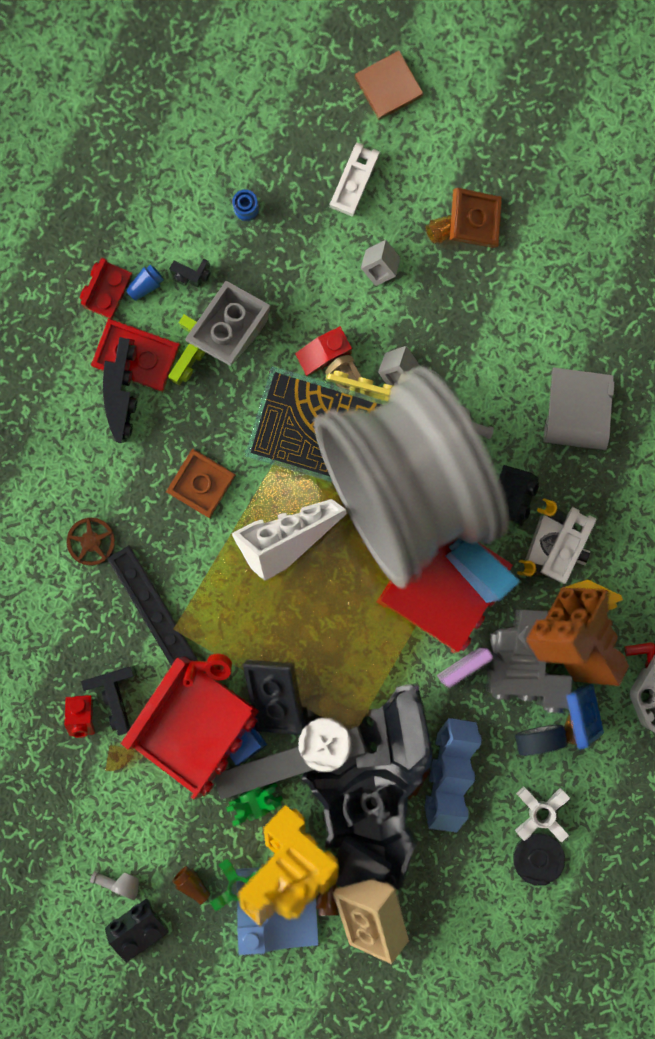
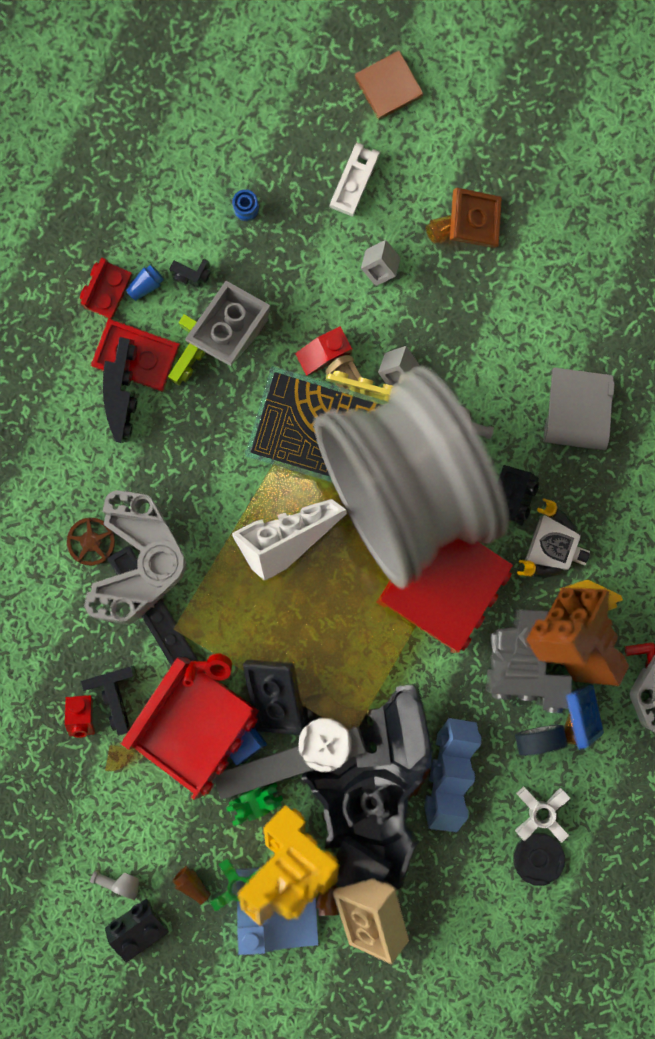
dark orange tile [166,448,236,518] -> none
lavender tile [437,647,493,687] -> none
dark azure slope [446,538,519,603] -> none
white plate [541,507,596,584] -> none
none -> light grey piece [85,491,186,624]

